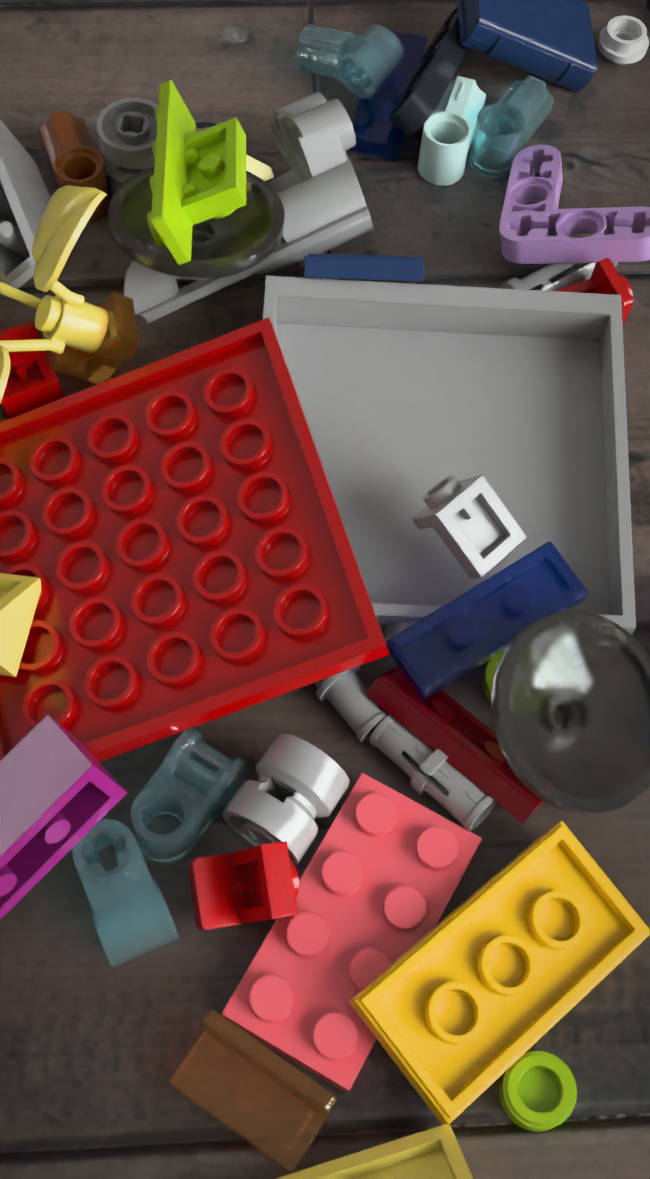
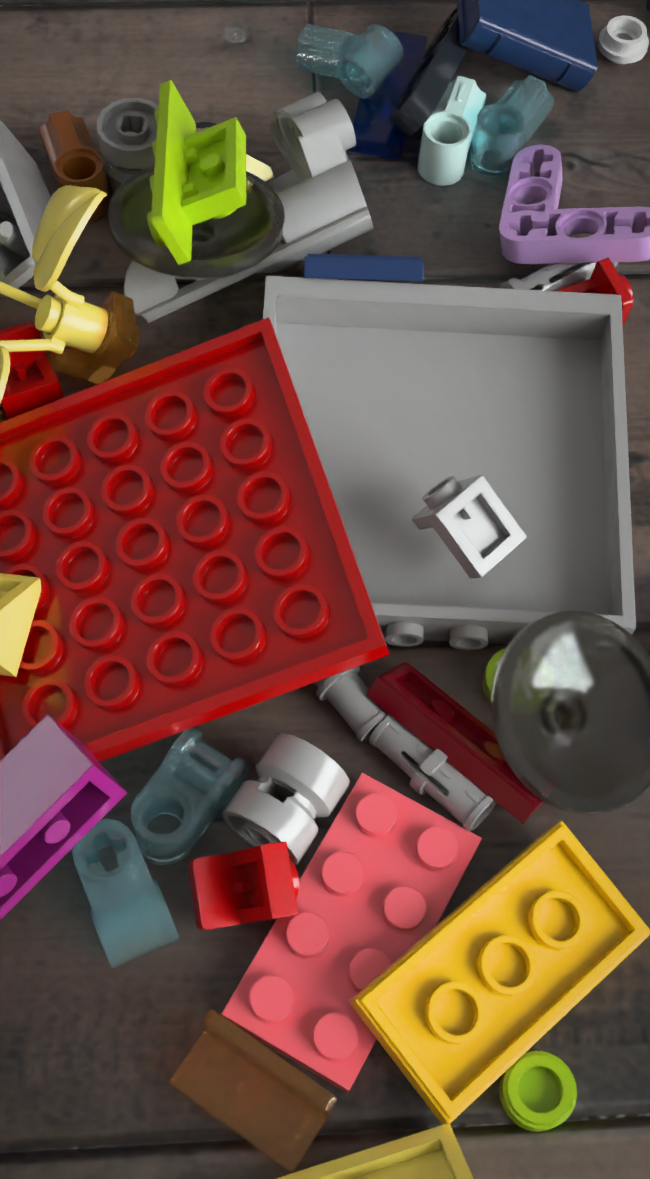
clear blue tile [386,541,589,701] -> none

